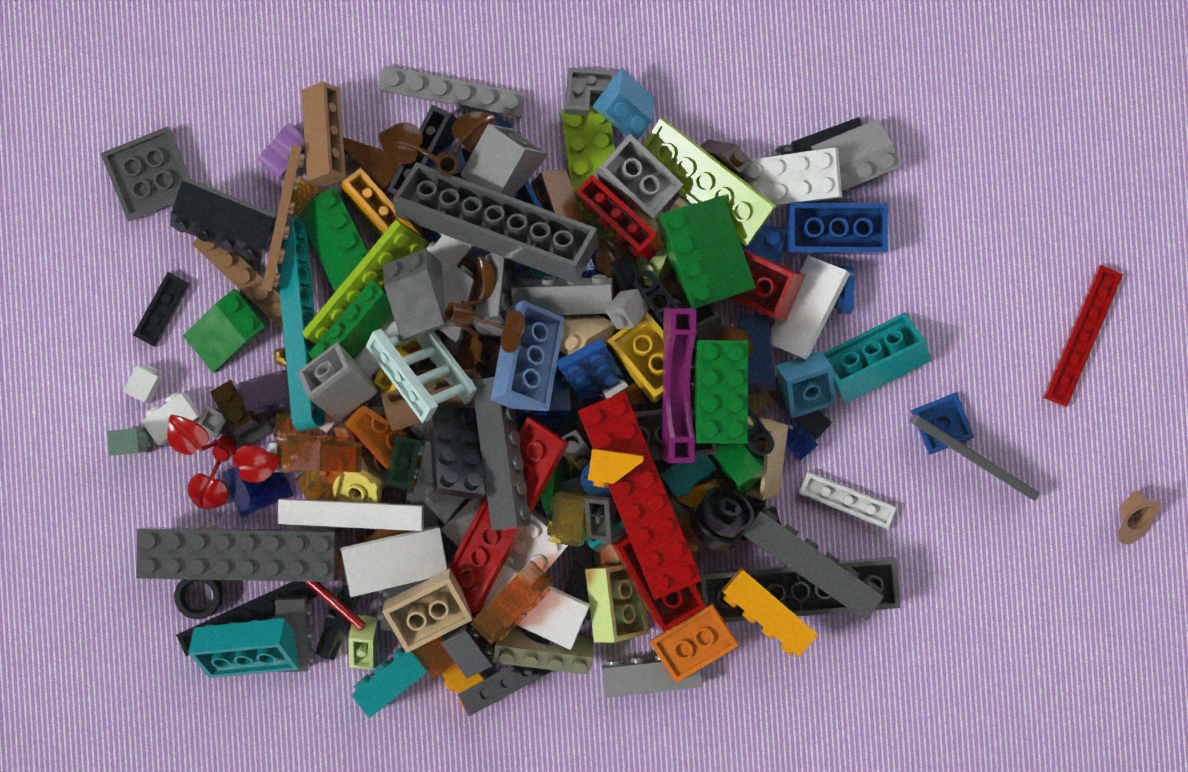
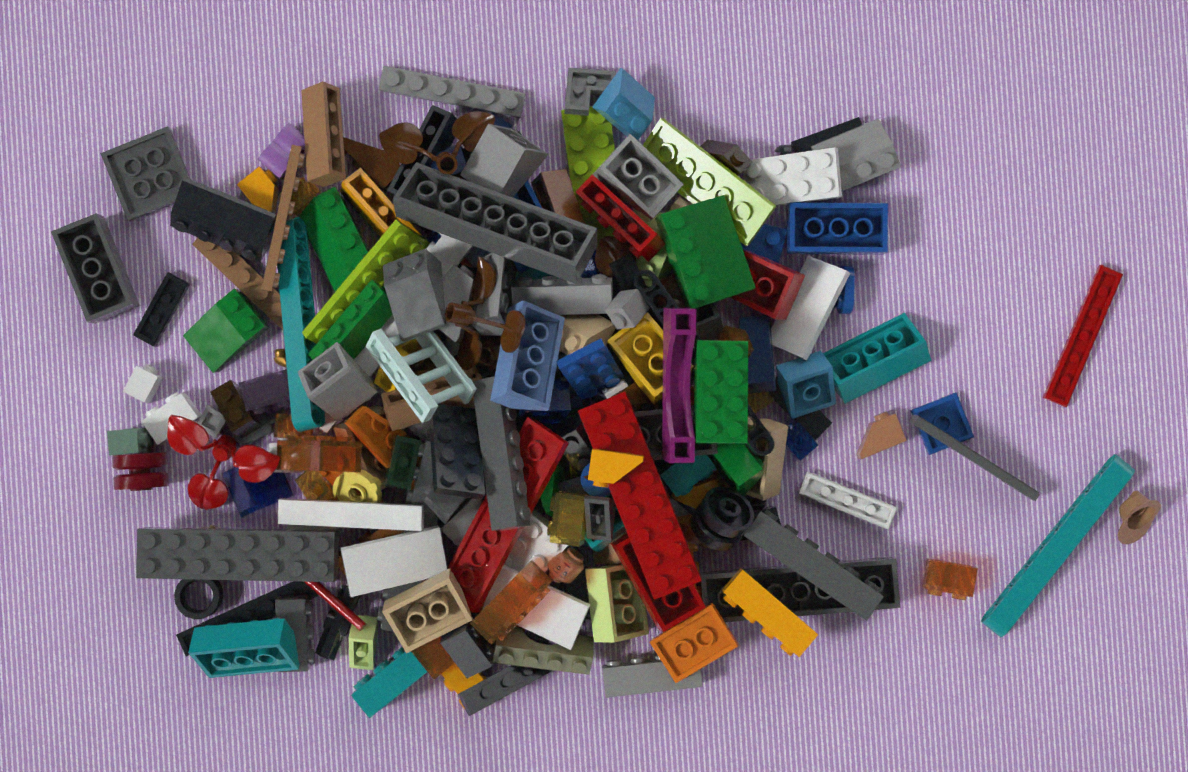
none -> dark grey brick [51,213,140,324]
none -> dark red wheel [112,452,169,491]
none -> light orange slope [237,166,279,214]
none -> nougat head [548,547,584,583]
none -> nougat slope [856,411,907,459]
none -> clear orange brick [922,558,978,600]
none -> teal beam [981,454,1135,637]

